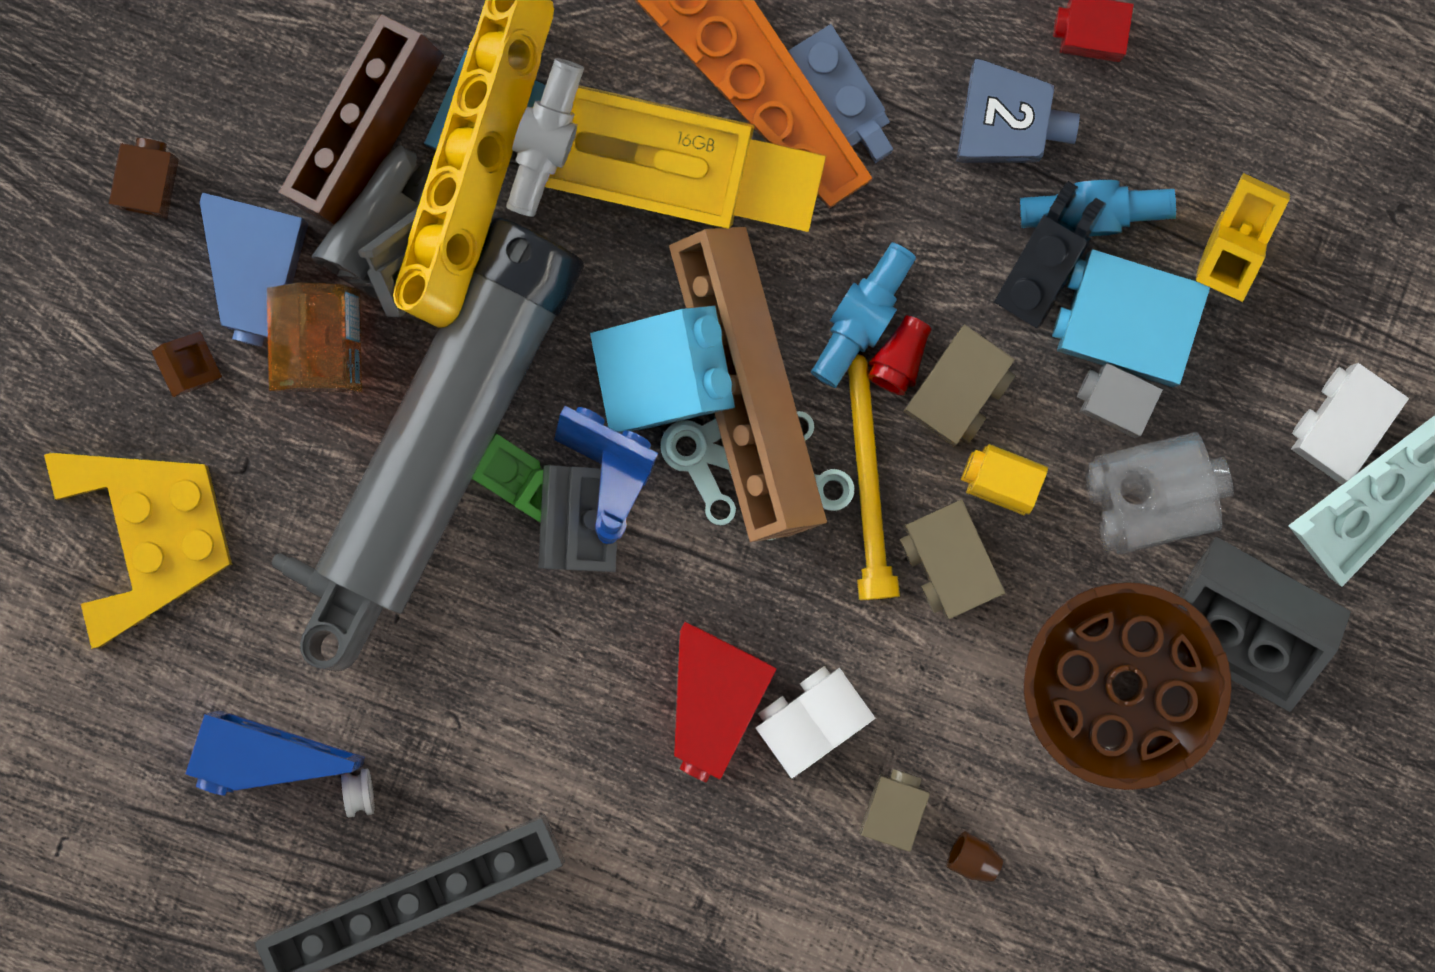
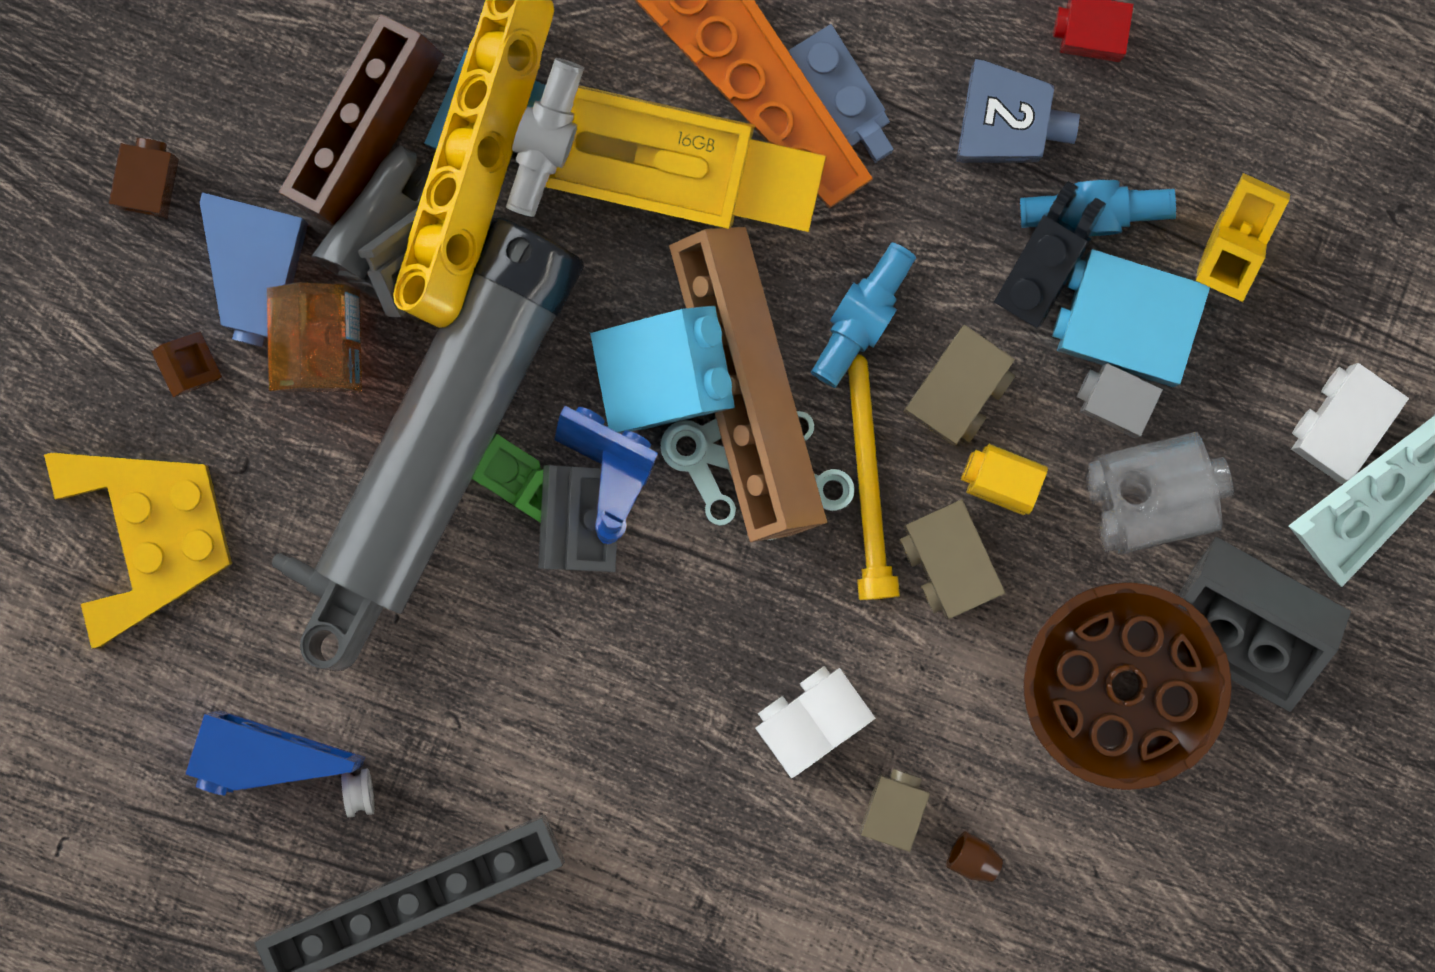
red slope [674,621,777,783] -> none
red cone [868,315,932,395] -> none

